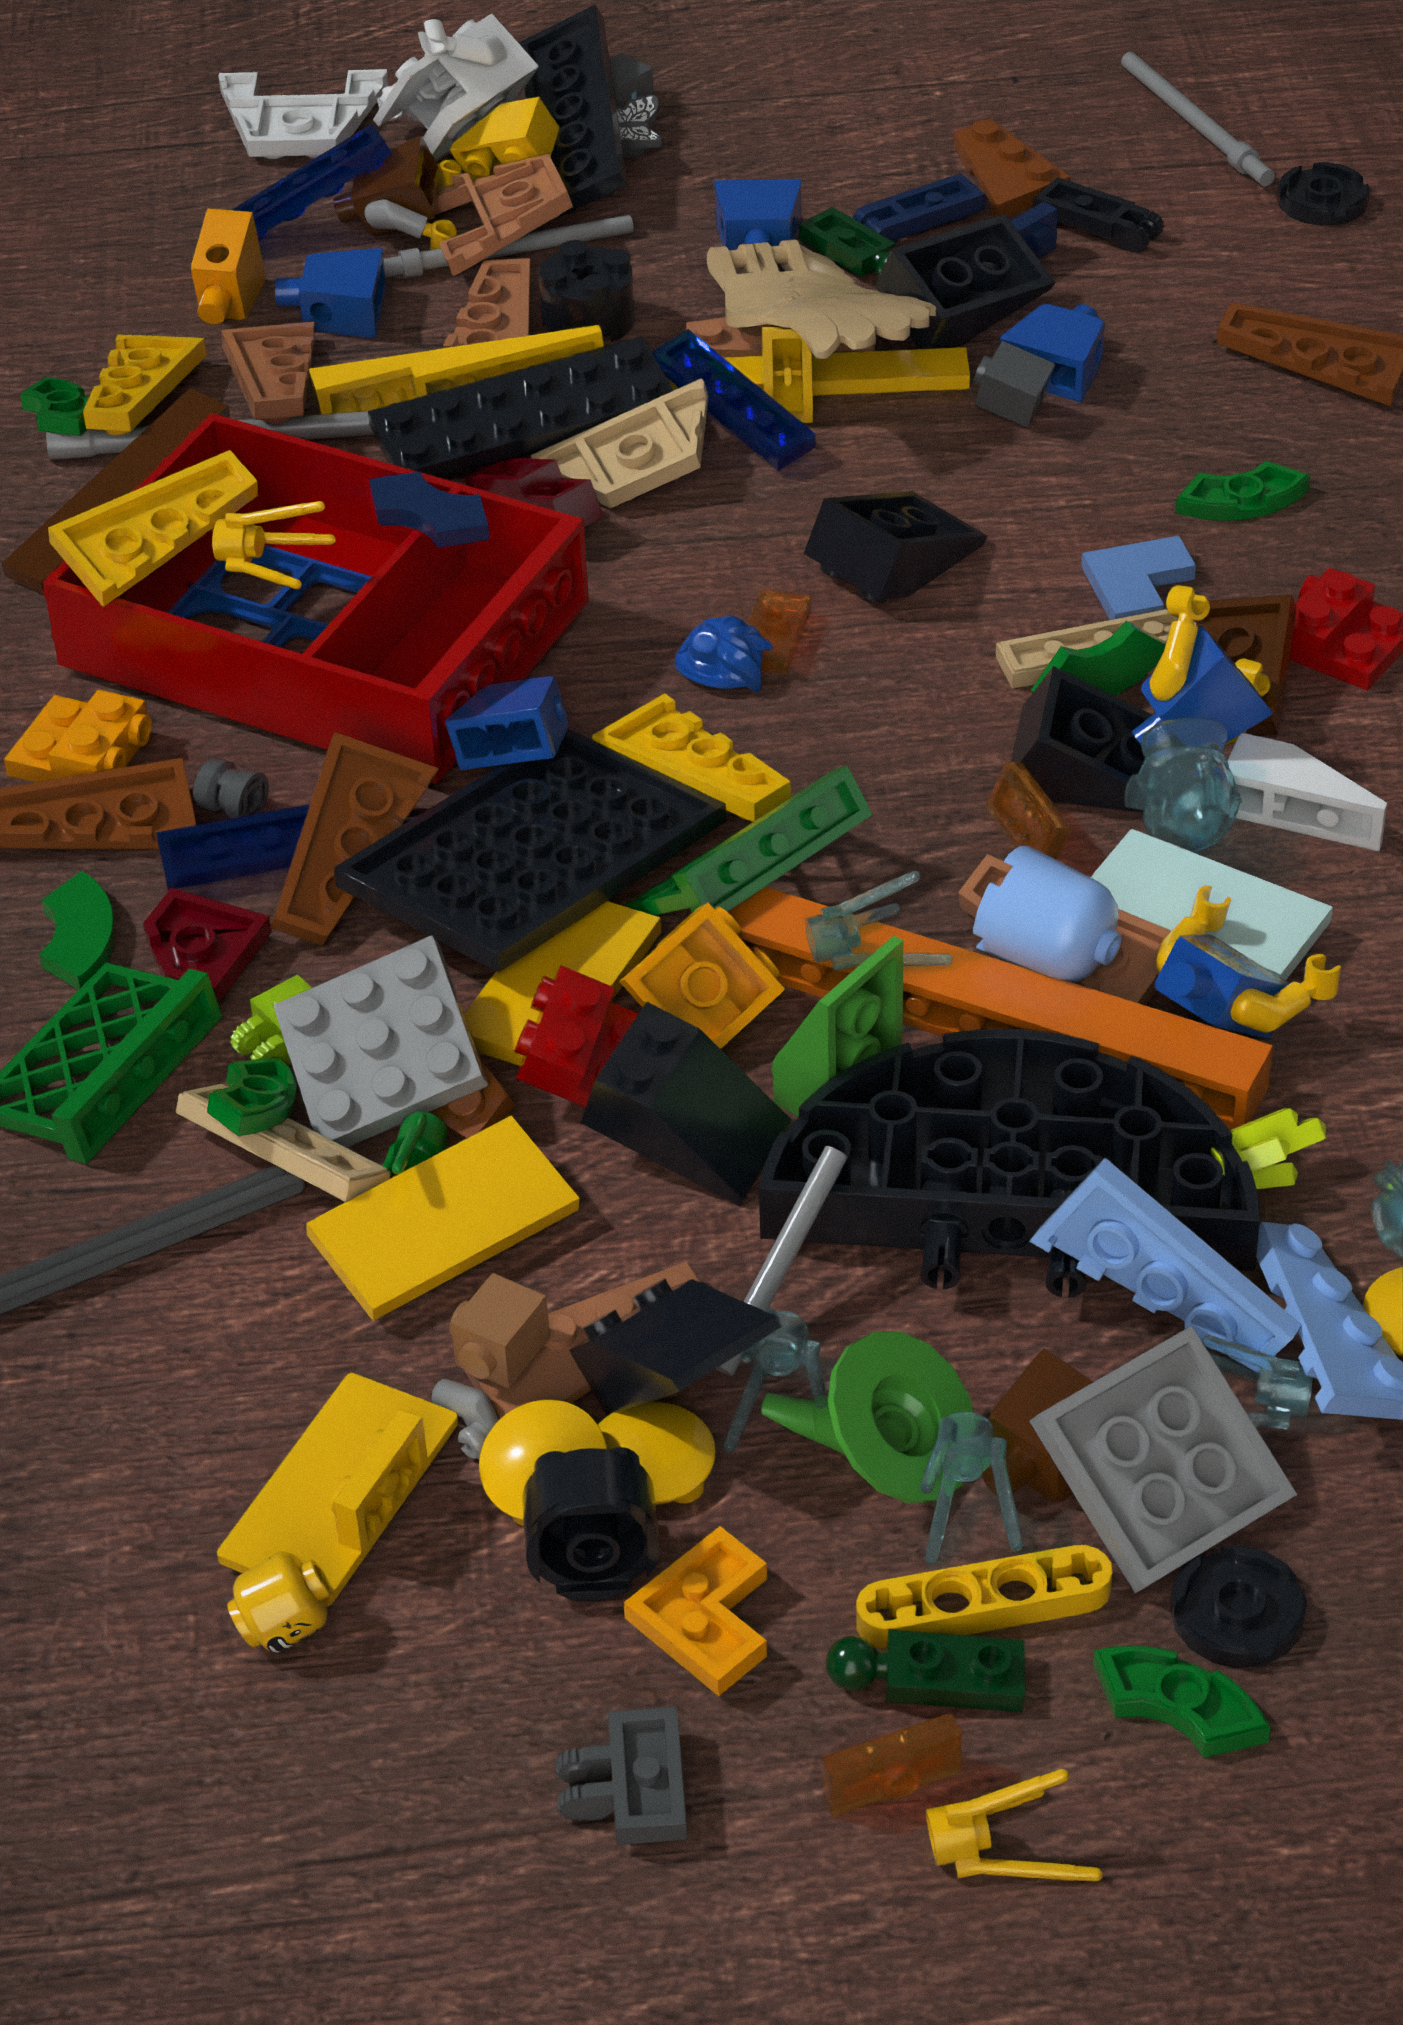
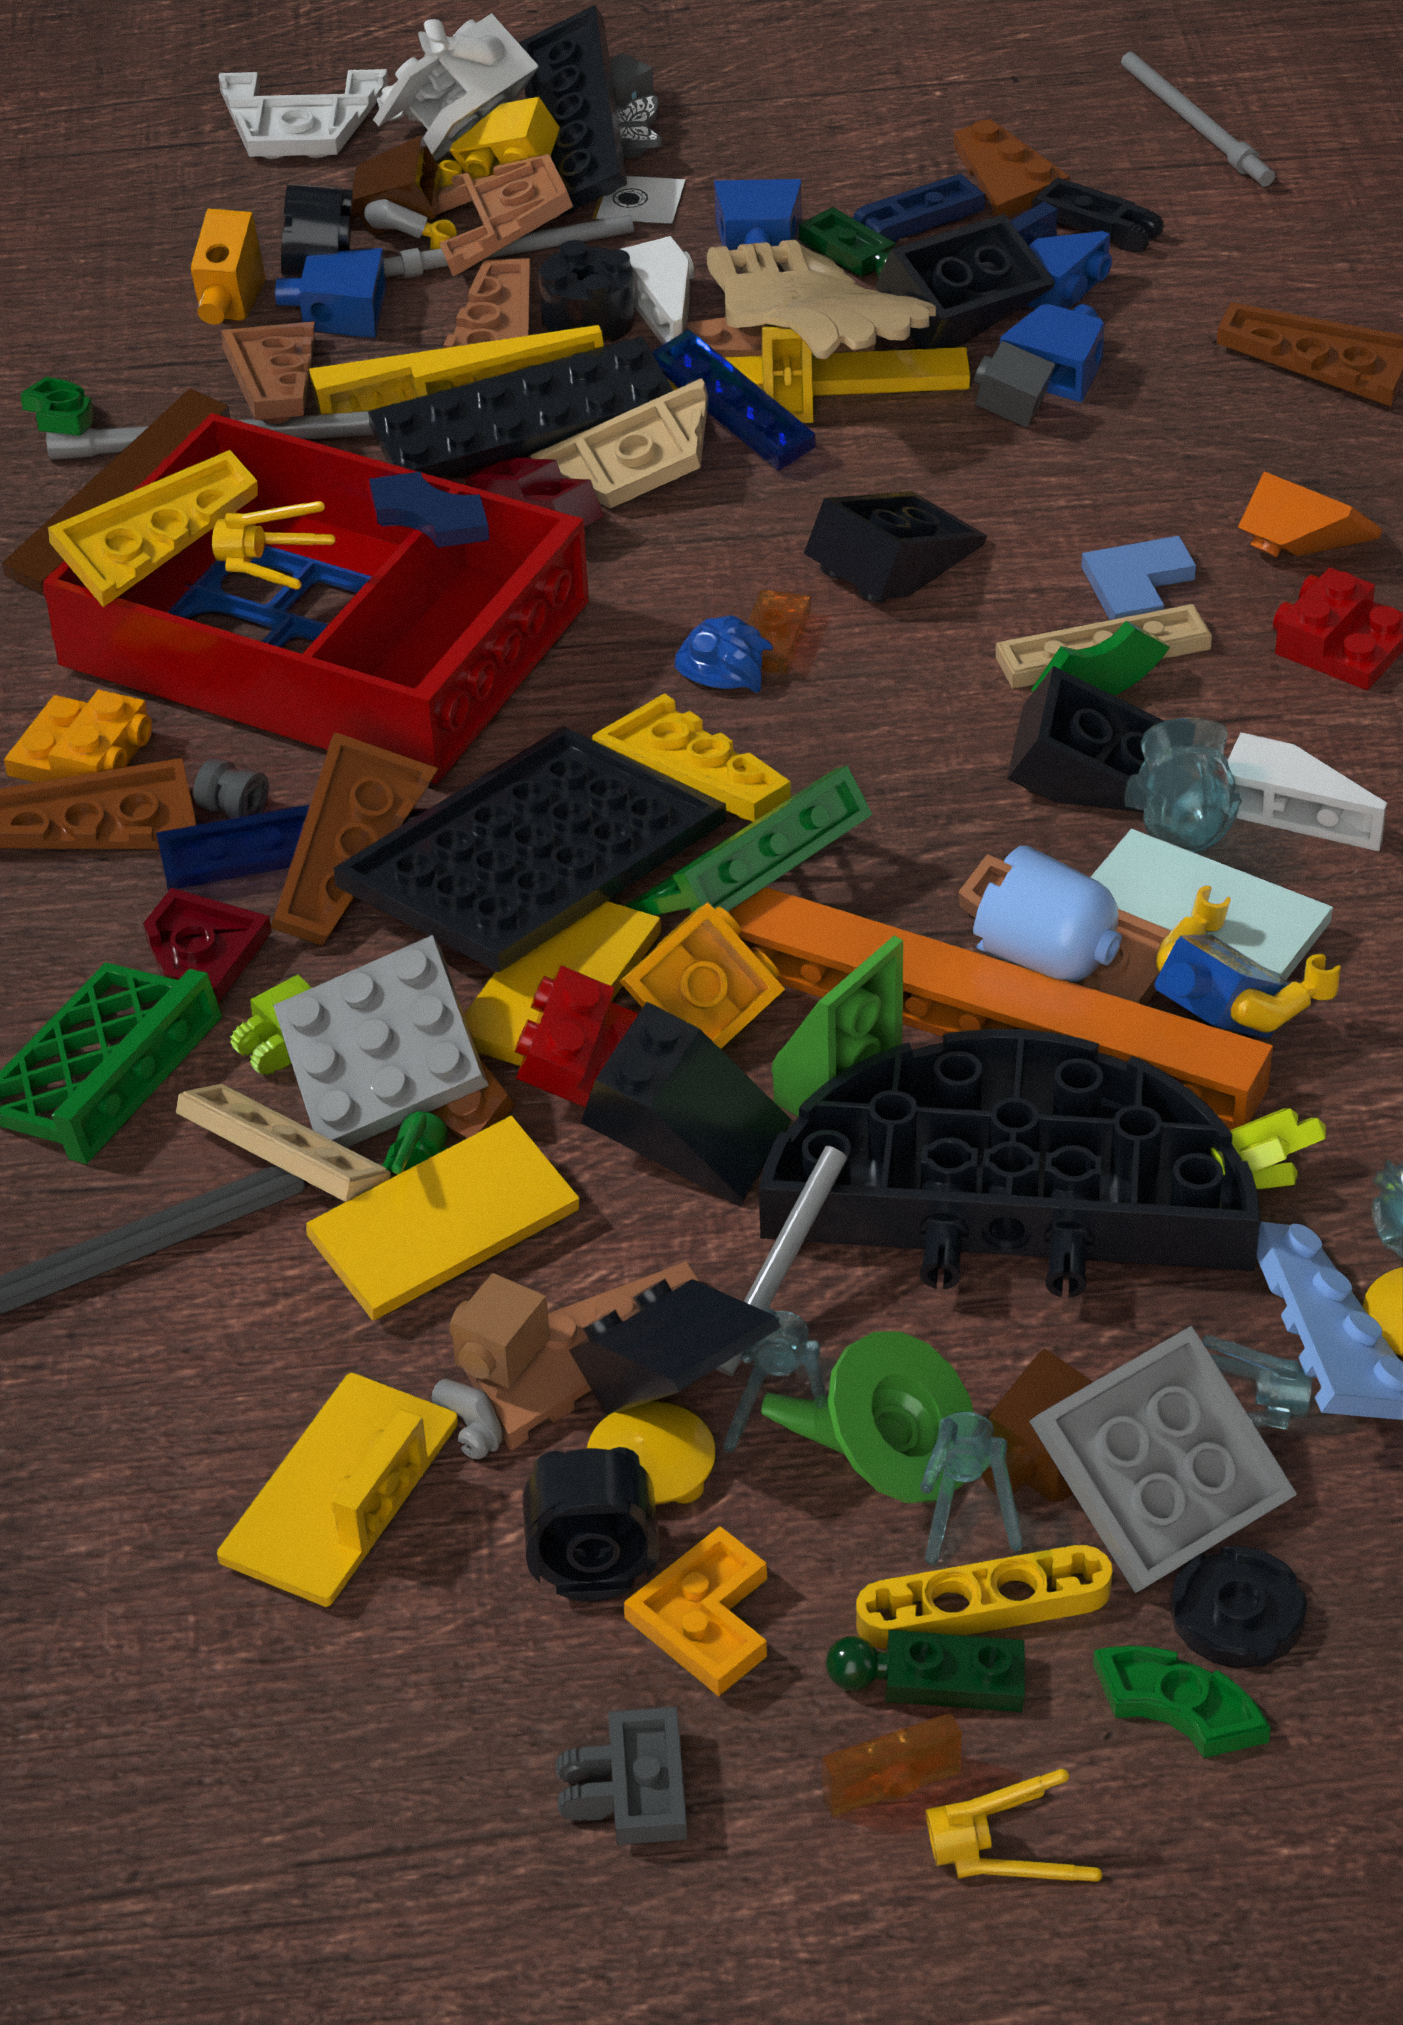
green tile [39,871,115,990] -> none
yellow wing [83,334,207,435] -> none
green tile [207,1057,297,1136] -> none
yellow head [227,1551,333,1652] -> none
clear blue plate [232,124,392,241] -> none
blue torso [445,676,568,770] -> none
yellow dish [479,1400,607,1526] -> none
clear light blue plant [805,871,953,971] -> none
clear orange plate [985,762,1072,860] -> none
light blue wing [1029,1158,1302,1372] -> none
blue torso [1132,585,1273,757] -> none
green tile [1175,461,1311,521] -> none
reddish brown wing [1195,594,1297,736] -> none
black tile [1277,162,1370,226] -> none
none -> black brick [281,184,353,278]
none -> white sticker [592,176,686,224]
none -> white slope [620,236,694,360]
none -> blue slope [1026,231,1112,309]
none -> orange slope [1238,471,1383,558]

